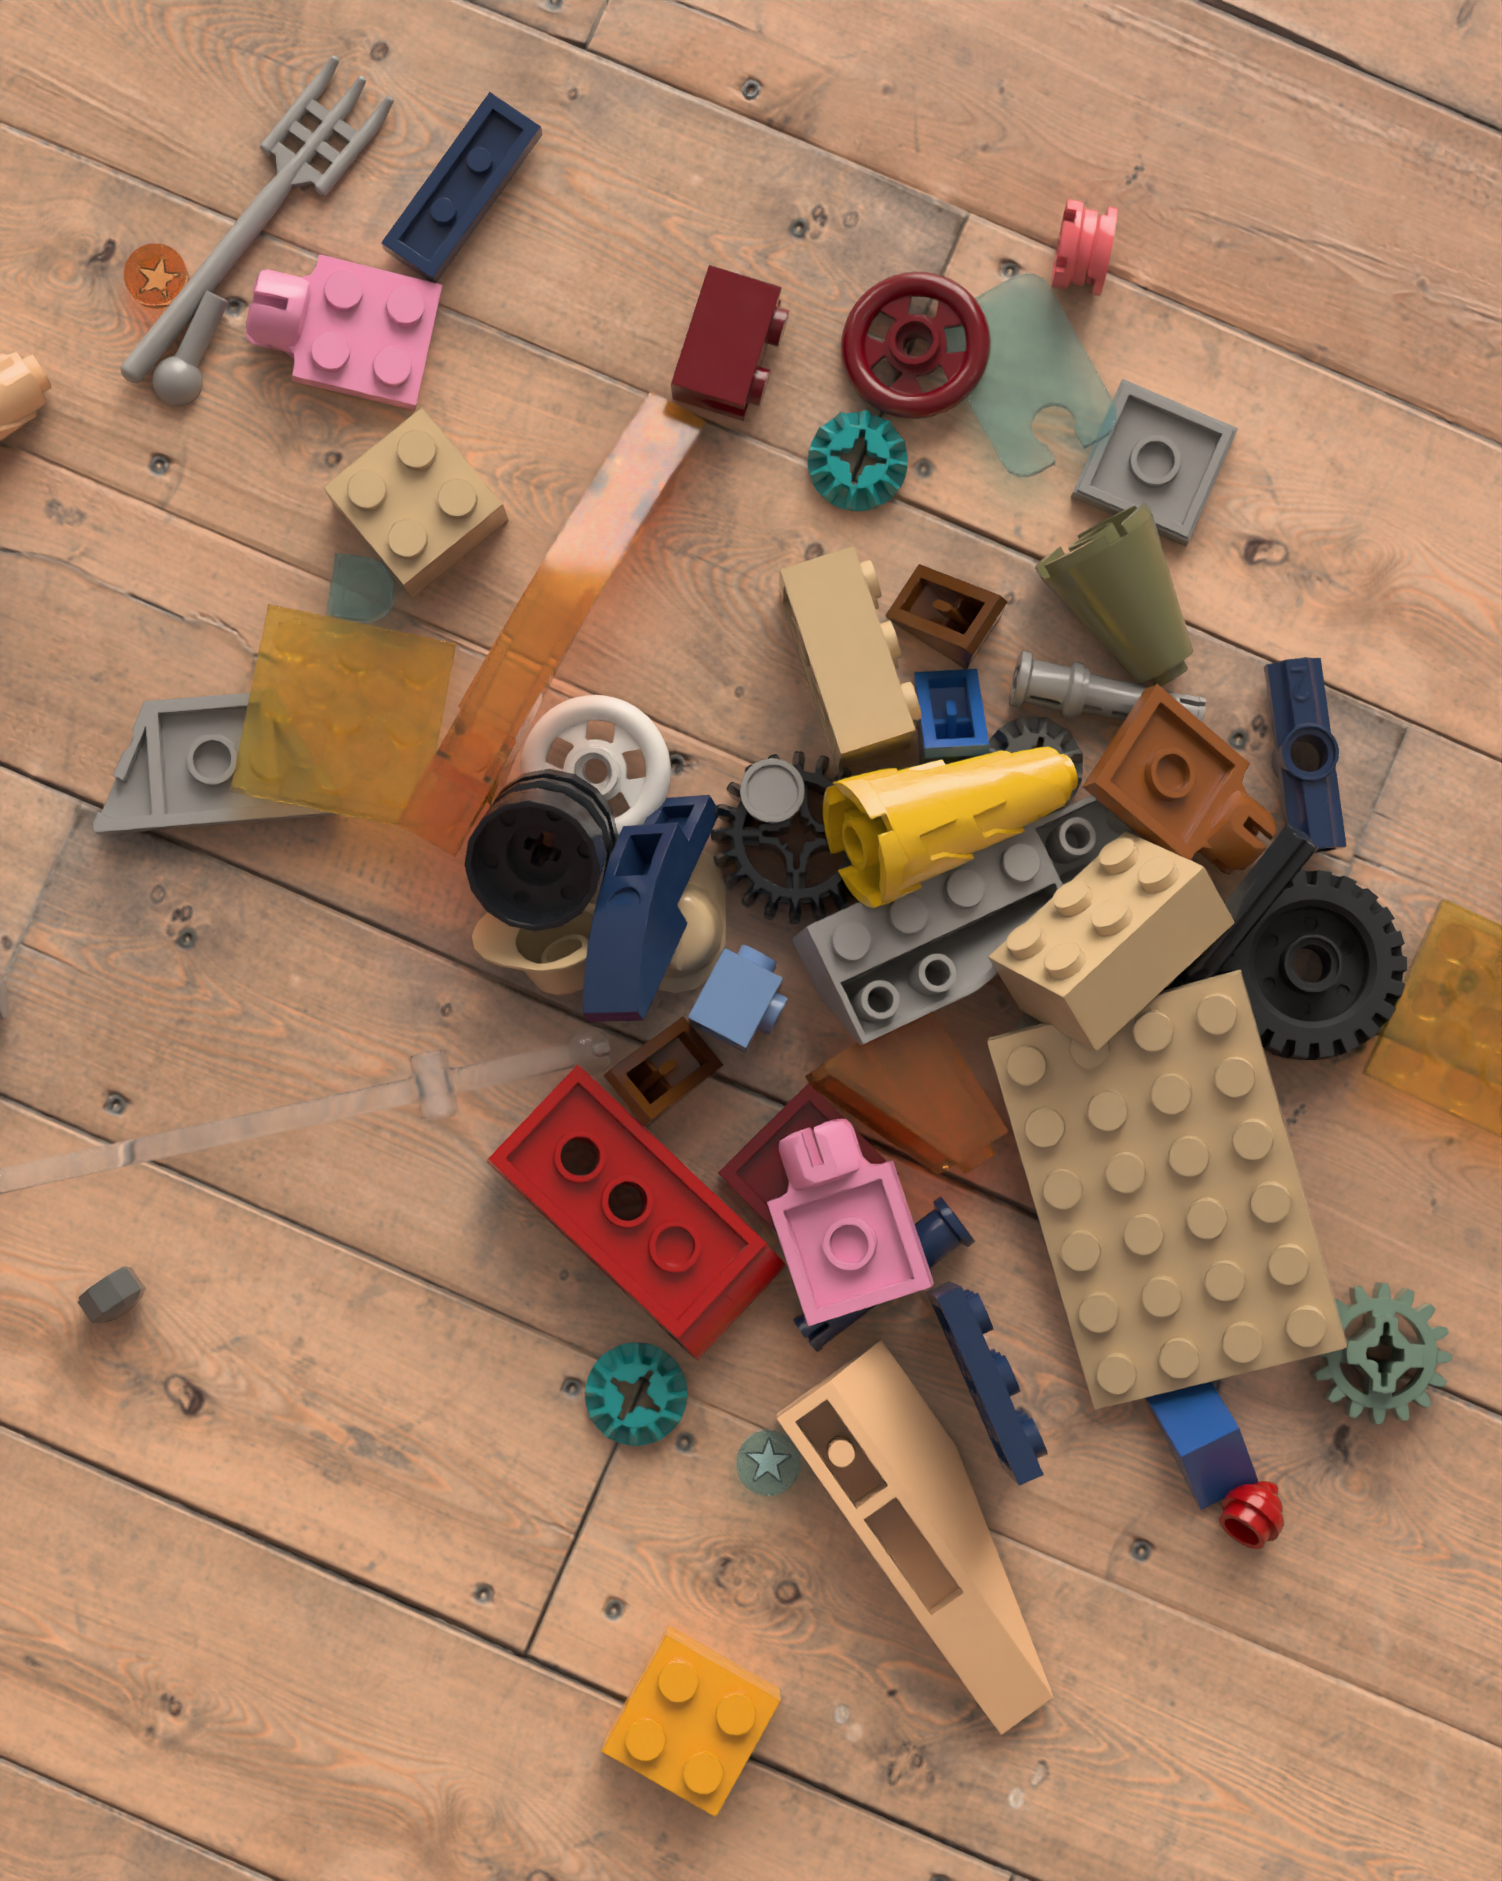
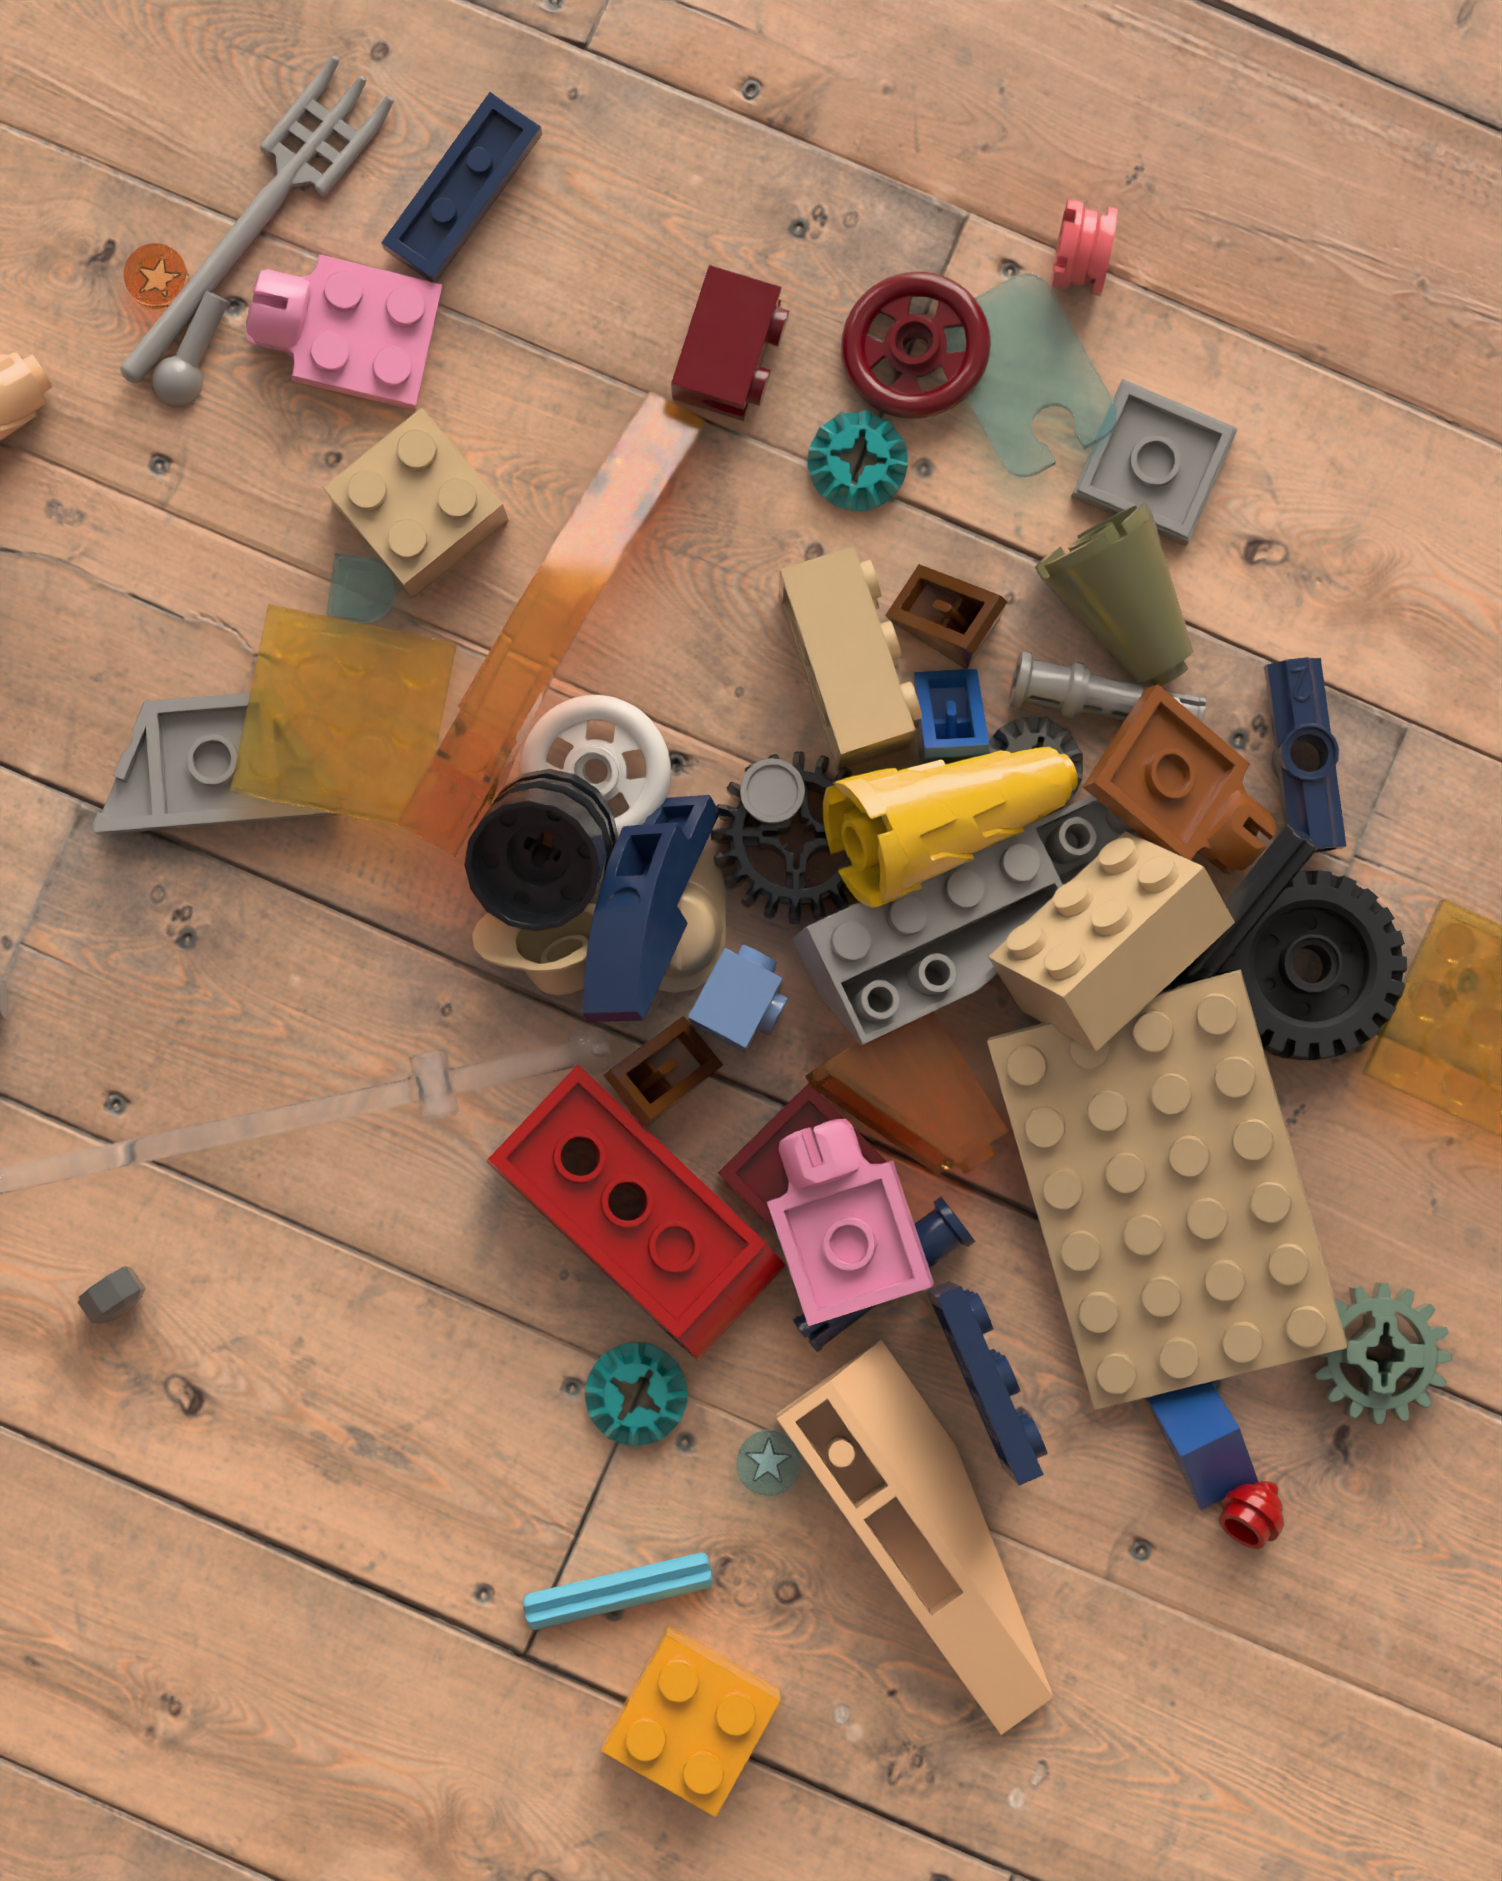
none -> medium azure axle [523,1552,713,1630]

